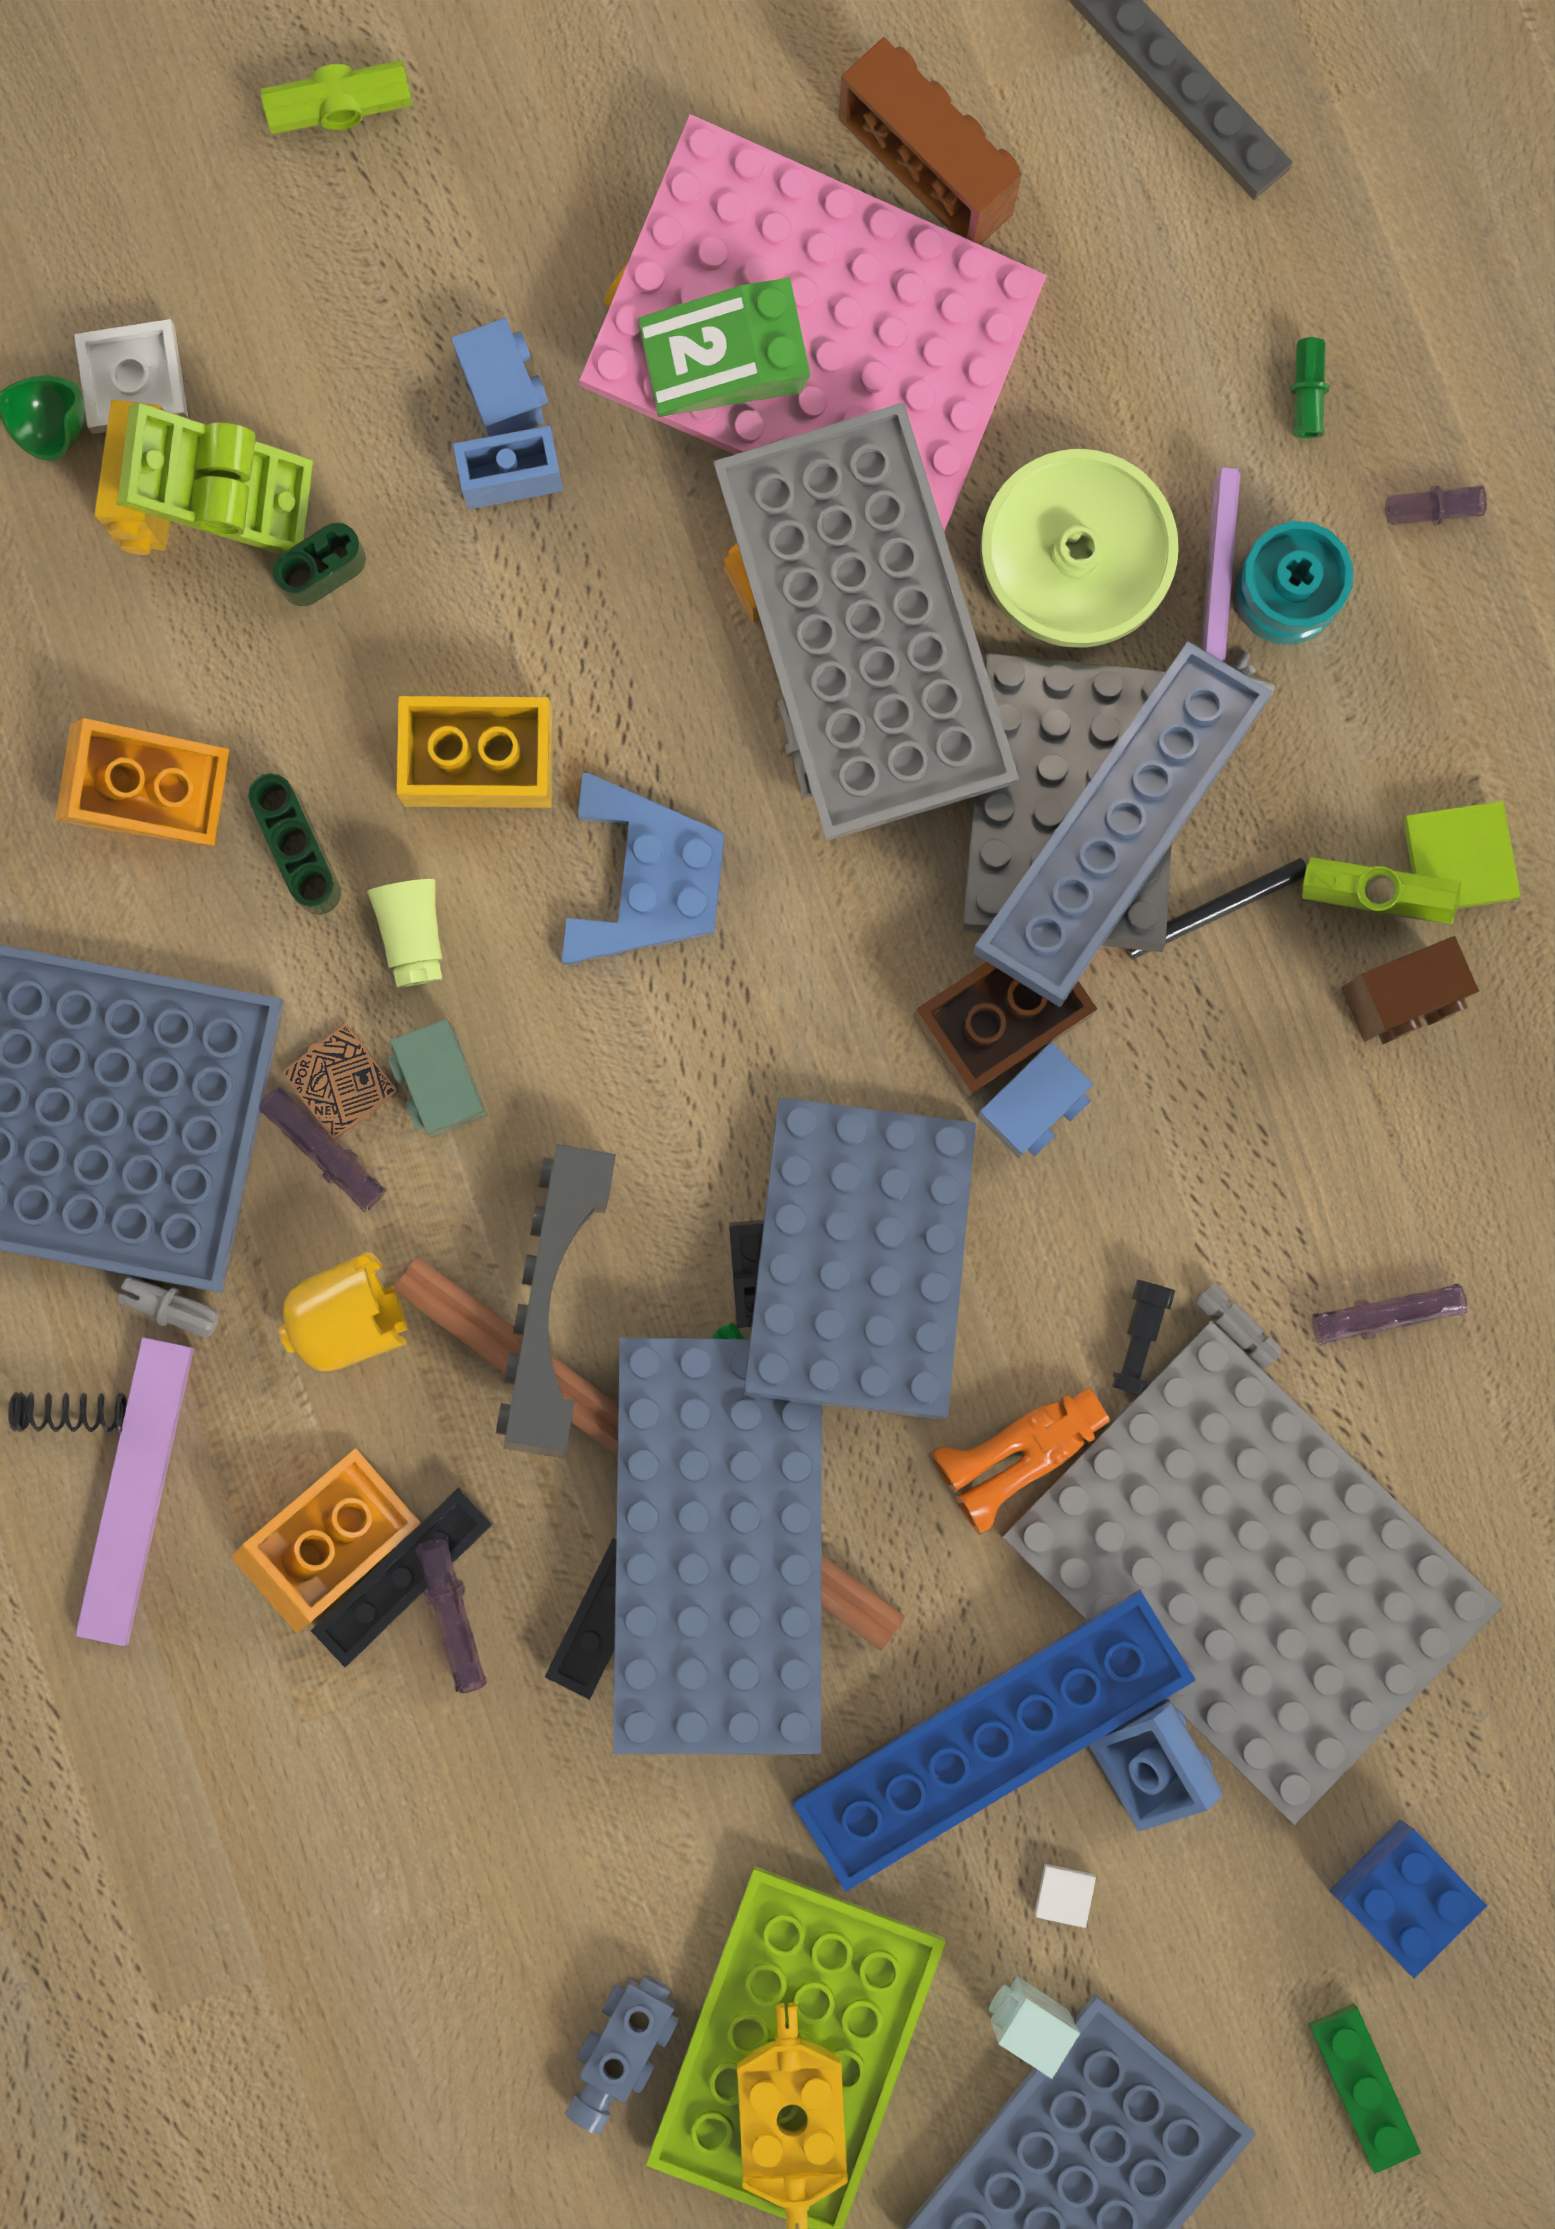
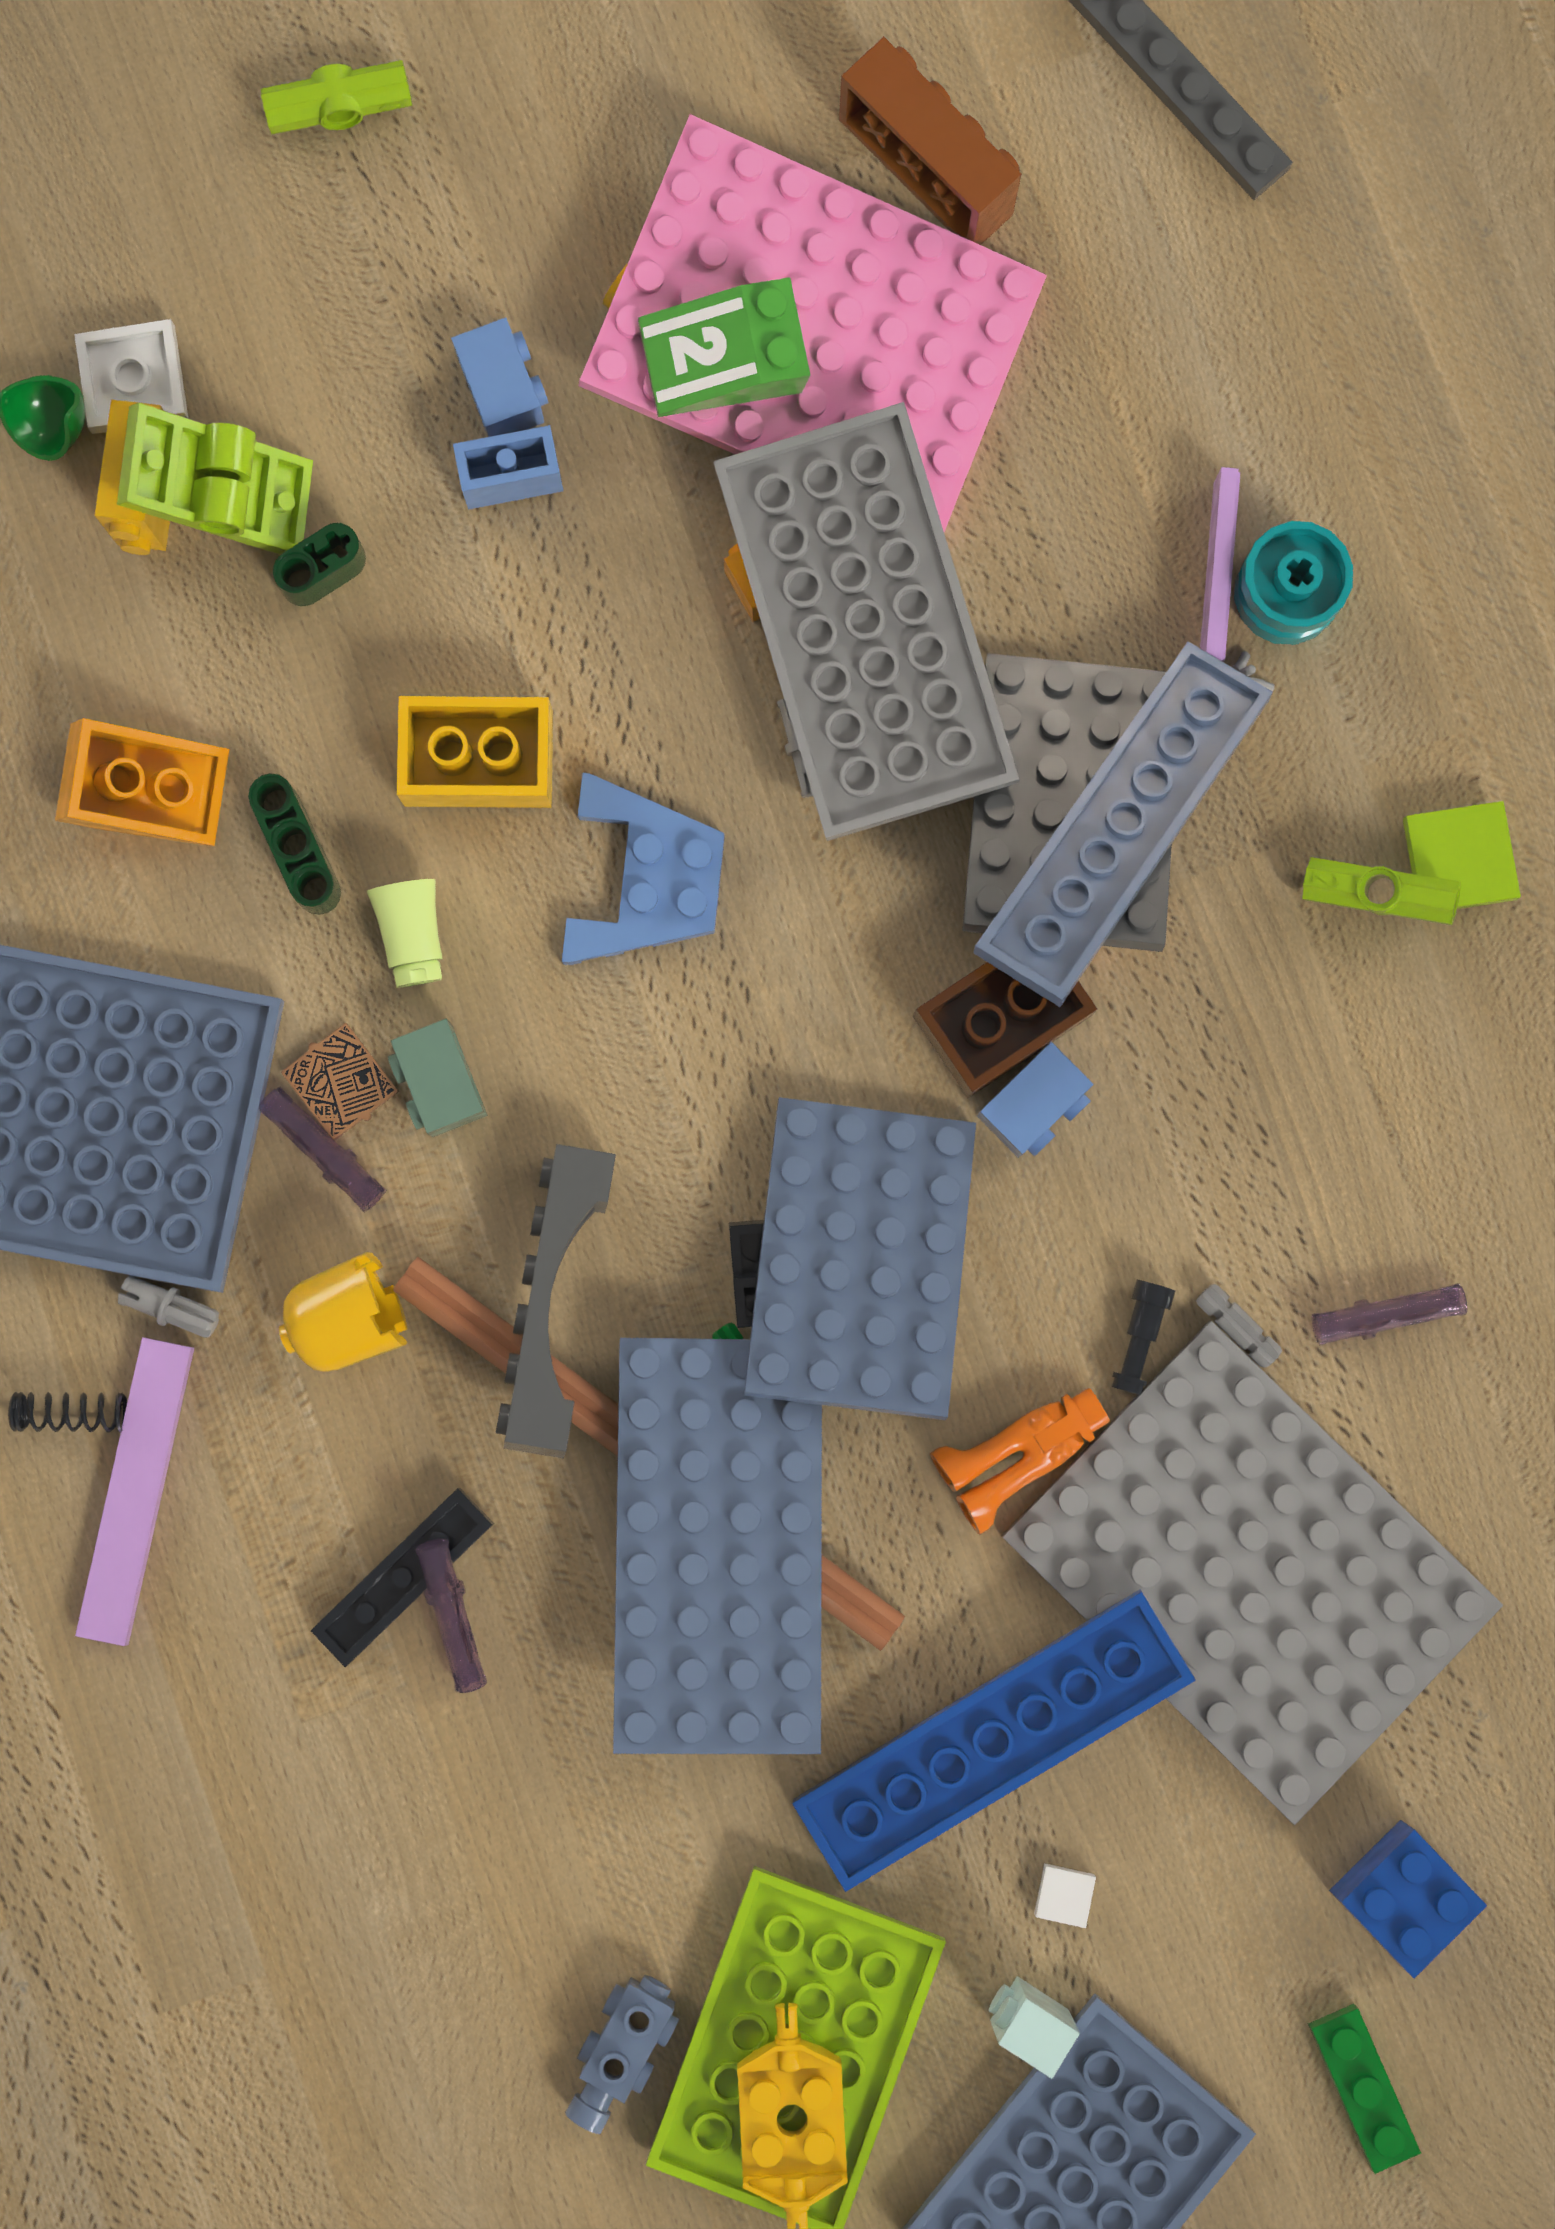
light orange slope [230,1448,421,1634] -> none
black plate [545,1538,616,1700] -> none
yellowish green dish [980,449,1179,648] -> none
medium blue brick [1089,1699,1223,1832] -> none
black bar [1125,858,1307,960] -> none
green axle [1290,337,1330,439] -> none
reddish brown brick [1341,936,1479,1045] -> none
axle [1385,485,1487,525] -> none

